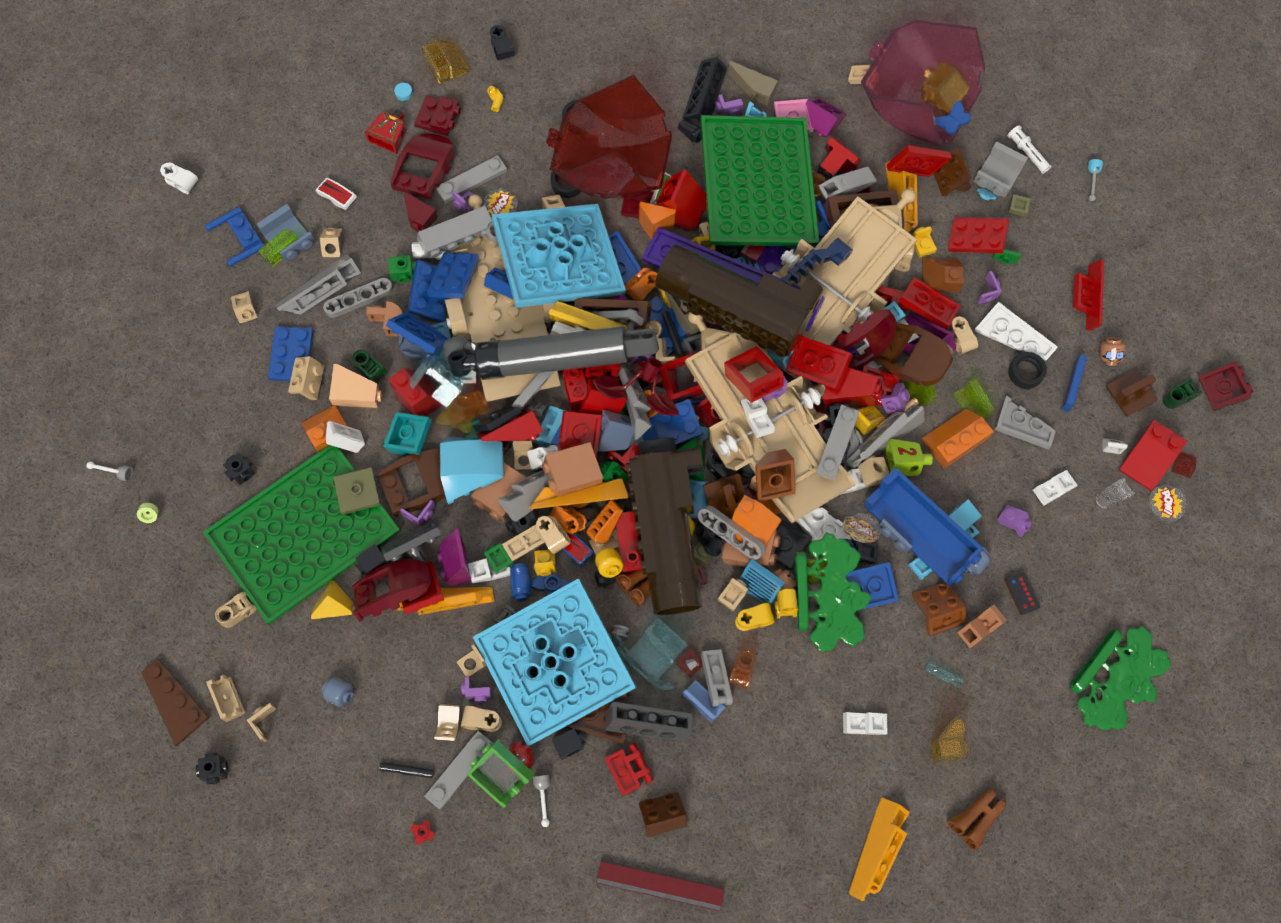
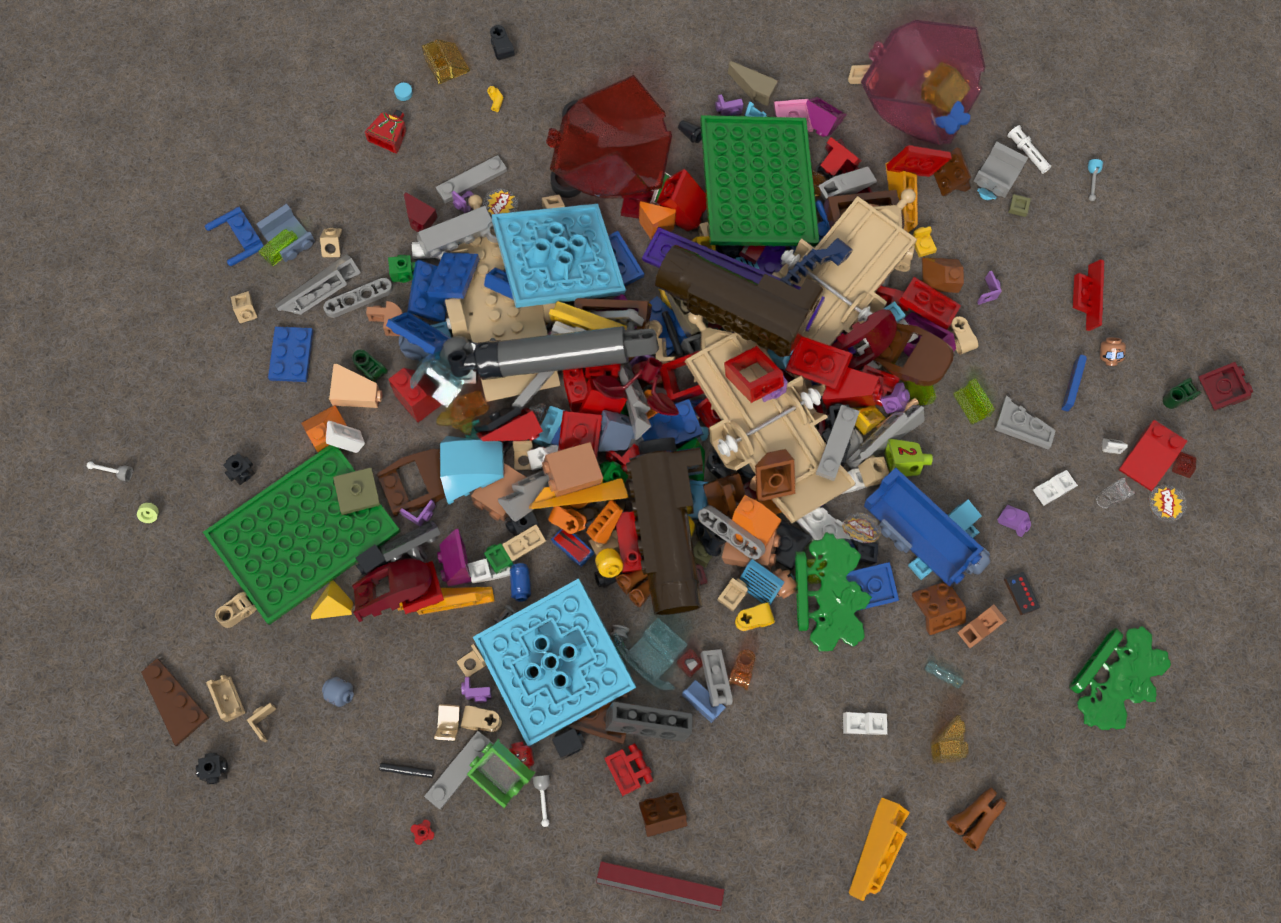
white piece [160,163,198,194] -> none
tan bracket [288,356,324,400] -> none
slope [316,178,357,210] -> none
teal plate [383,412,432,455] -> none
dark red slope [390,134,456,199] -> none
dark red plate [414,95,461,136] -> none
blue animal [530,573,570,594] -> none
yellow bracket [534,549,557,576] -> none
tan piece [536,516,571,554] -> none
orange piece [625,267,657,301] -> none
black fence [683,57,727,122] -> none
white slope [741,398,775,438] -> none
yellow piece [775,589,798,619] -> none
orange slope [921,409,994,469] -> none
red plate [948,217,1009,254] -> none
white wing [974,302,1057,362] -> none
green bracket [992,249,1021,264] -> none
black tyre [1008,352,1047,389] -> none
reddish brown bracket [1106,370,1158,417] -> none

